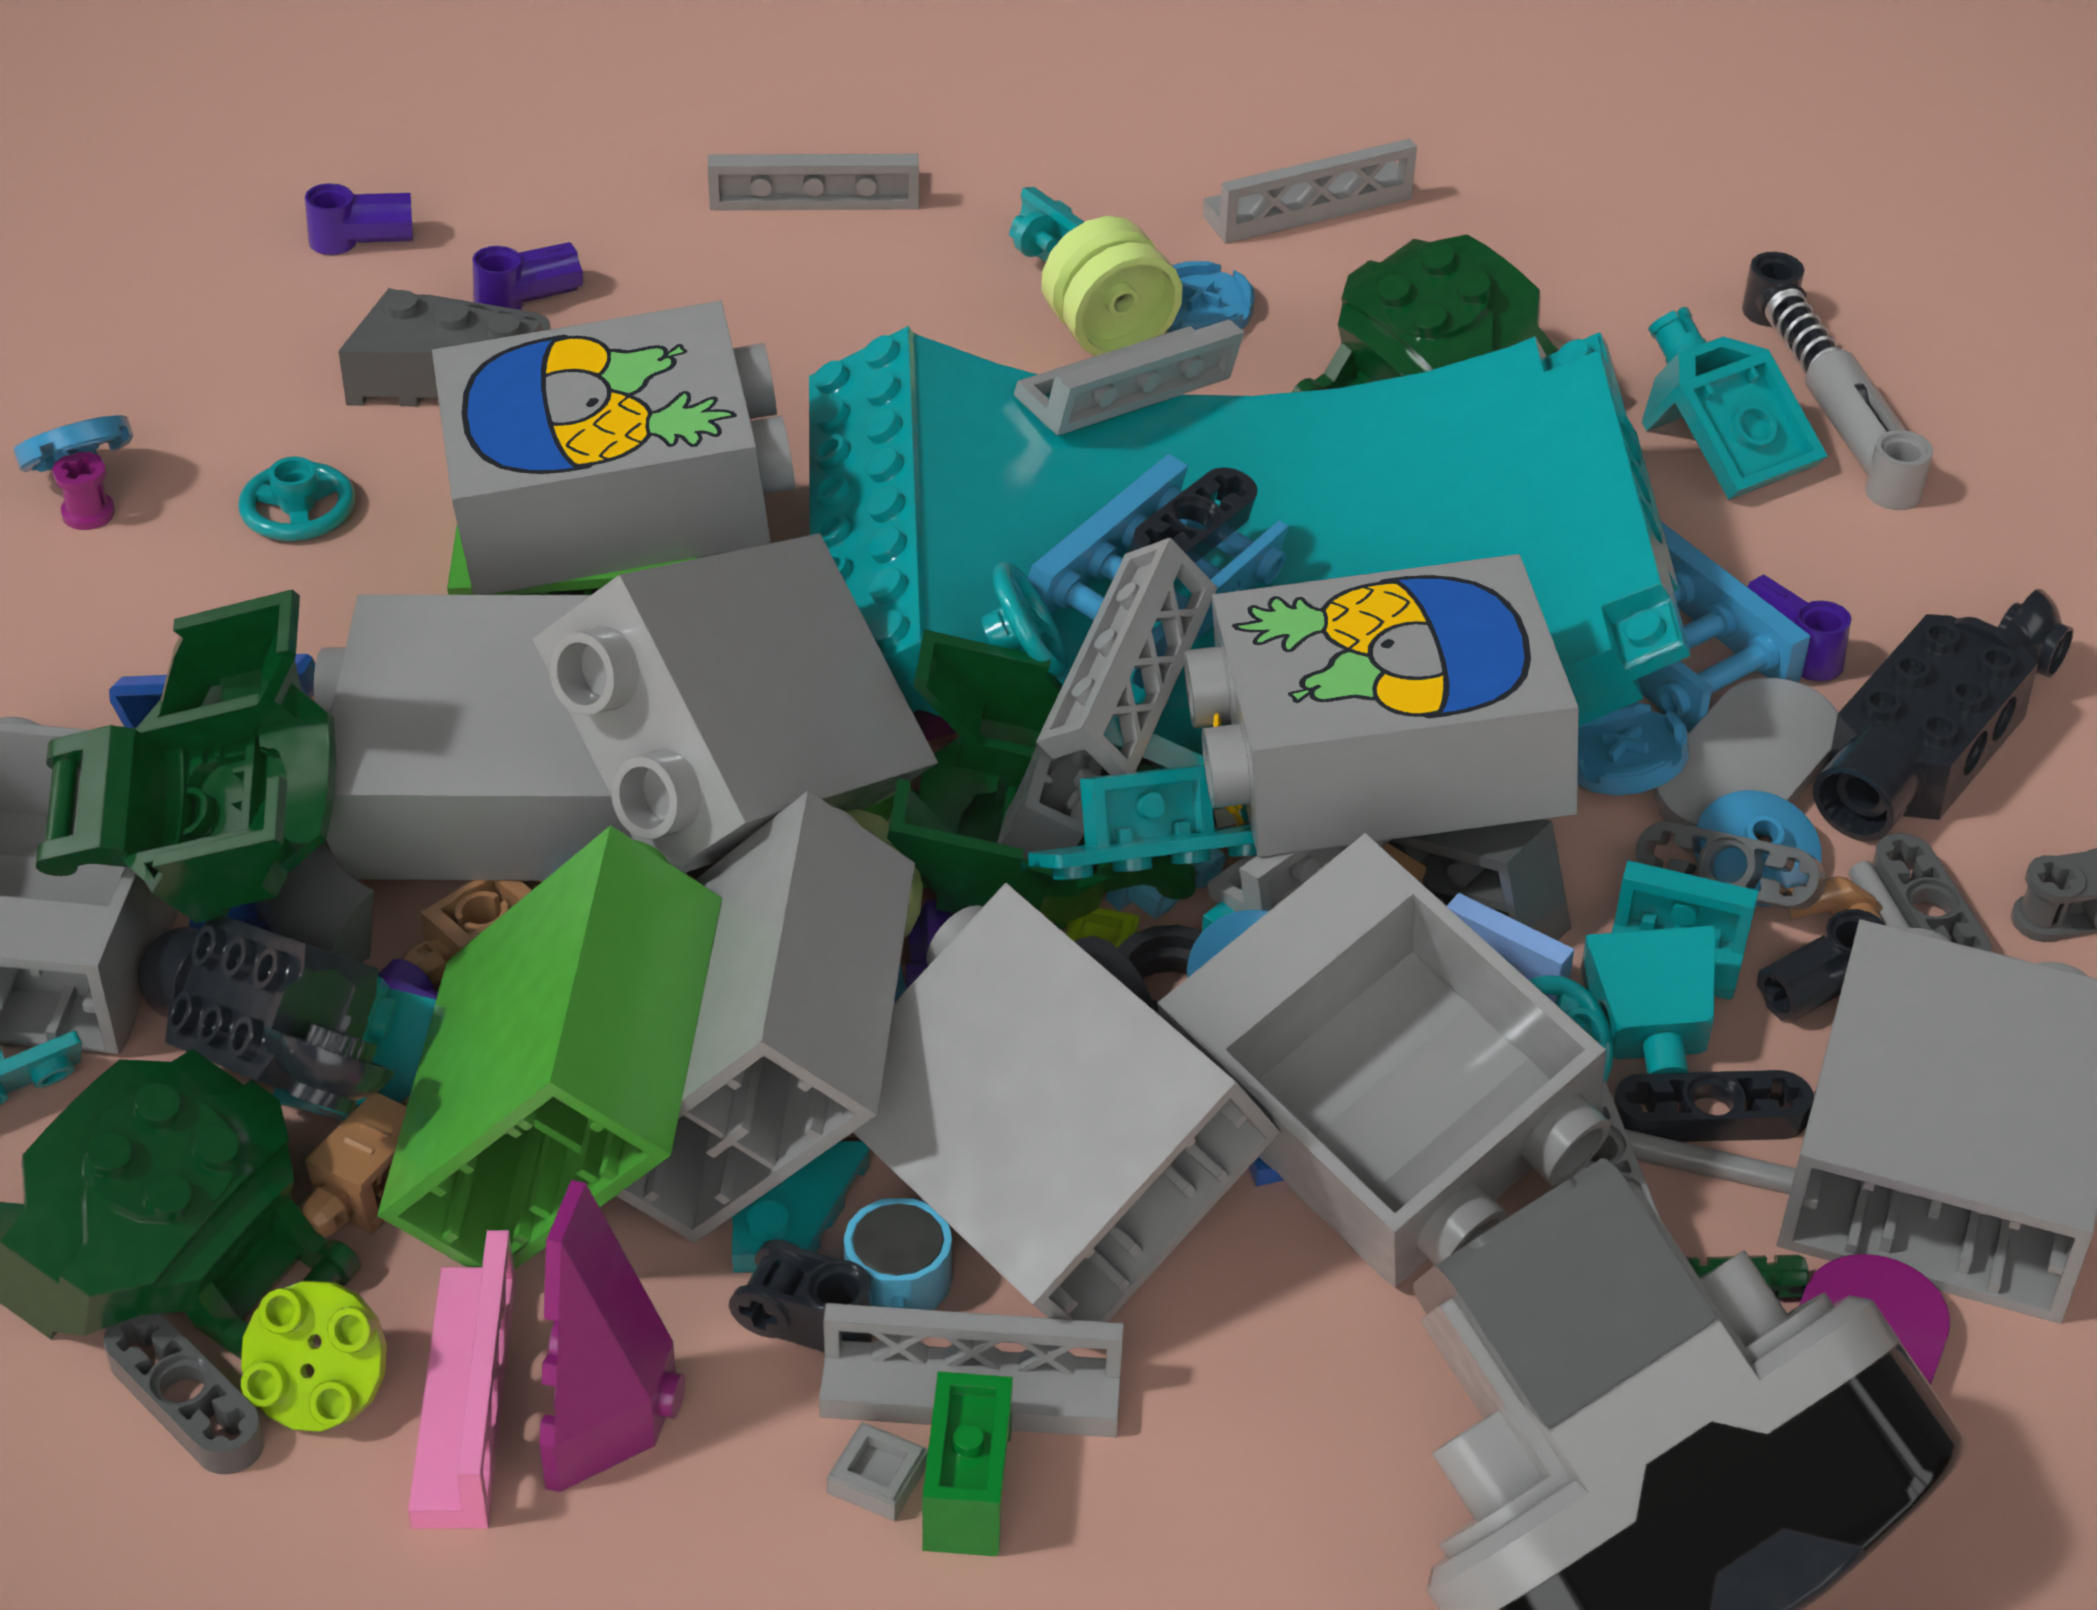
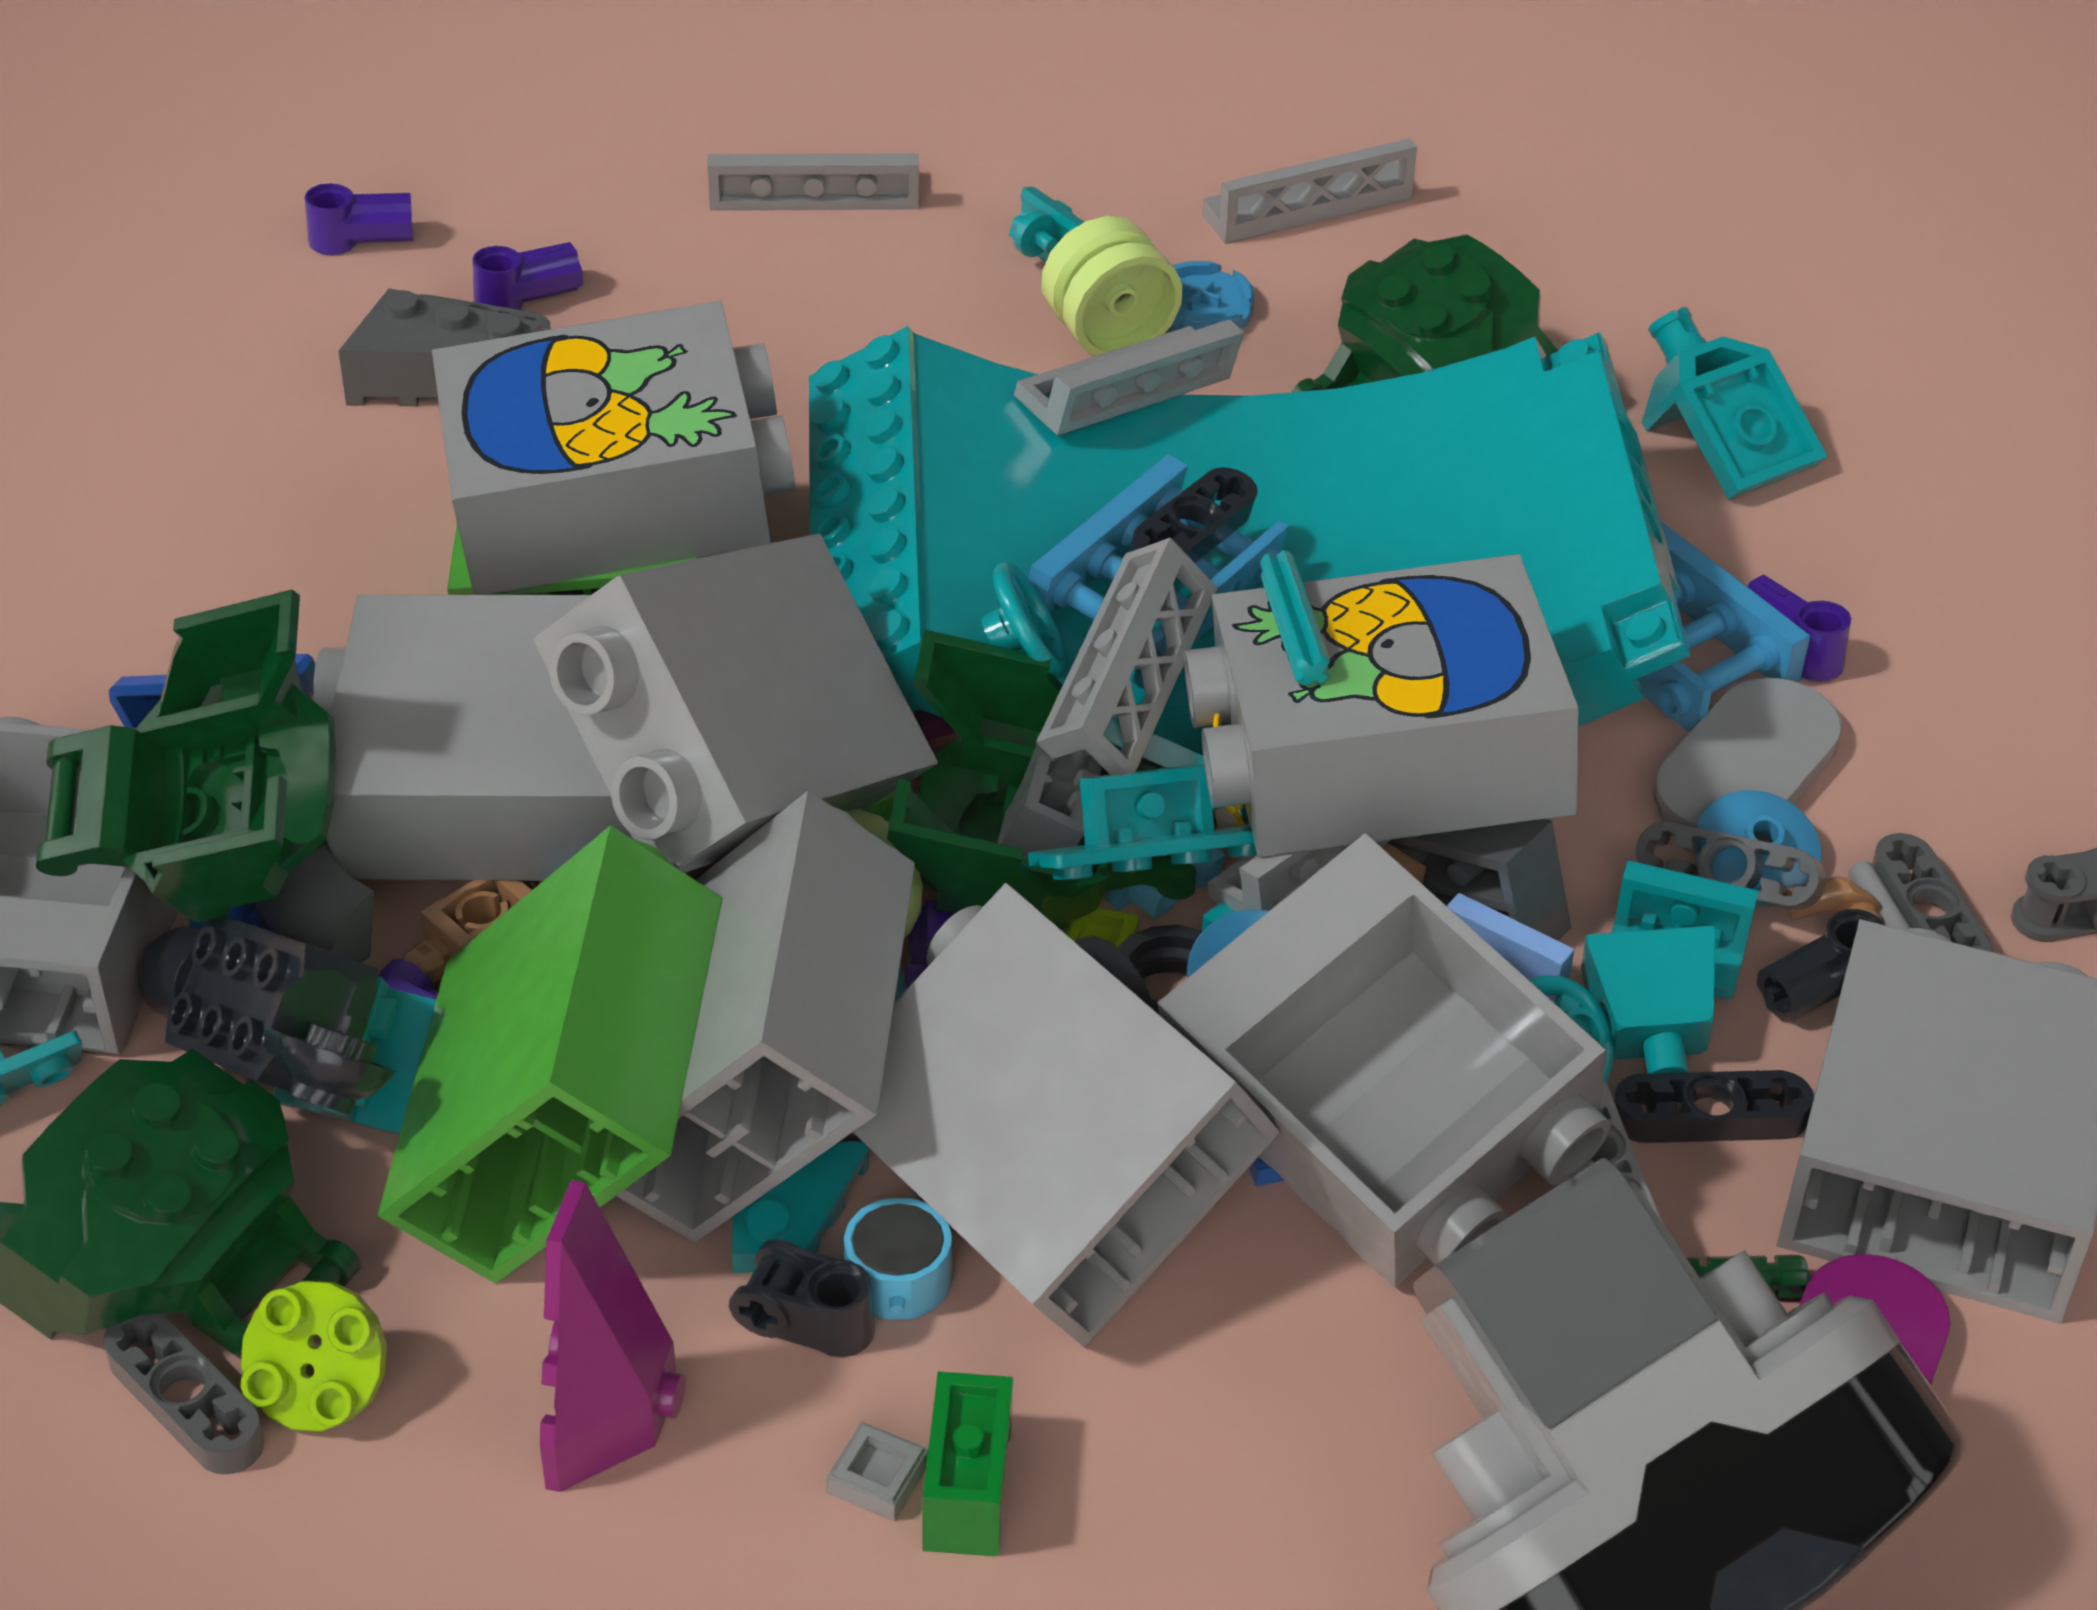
dark azure tile [13,415,134,472] -> none
magenta bush [52,451,115,530] -> none
teal piece [238,456,356,541] -> none
medium nougat piece [298,1092,410,1238] -> none
bright pink fence [408,1230,516,1529] -> none
light grey fence [819,1303,1124,1438] -> none
dark azure tile [1577,702,1689,796] -> none
light grey bar [1625,1129,1796,1194] -> none
light grey piece [1742,252,1933,510] -> none
black brick [1813,589,2074,841] -> none
none -> teal axle [1260,550,1331,686]

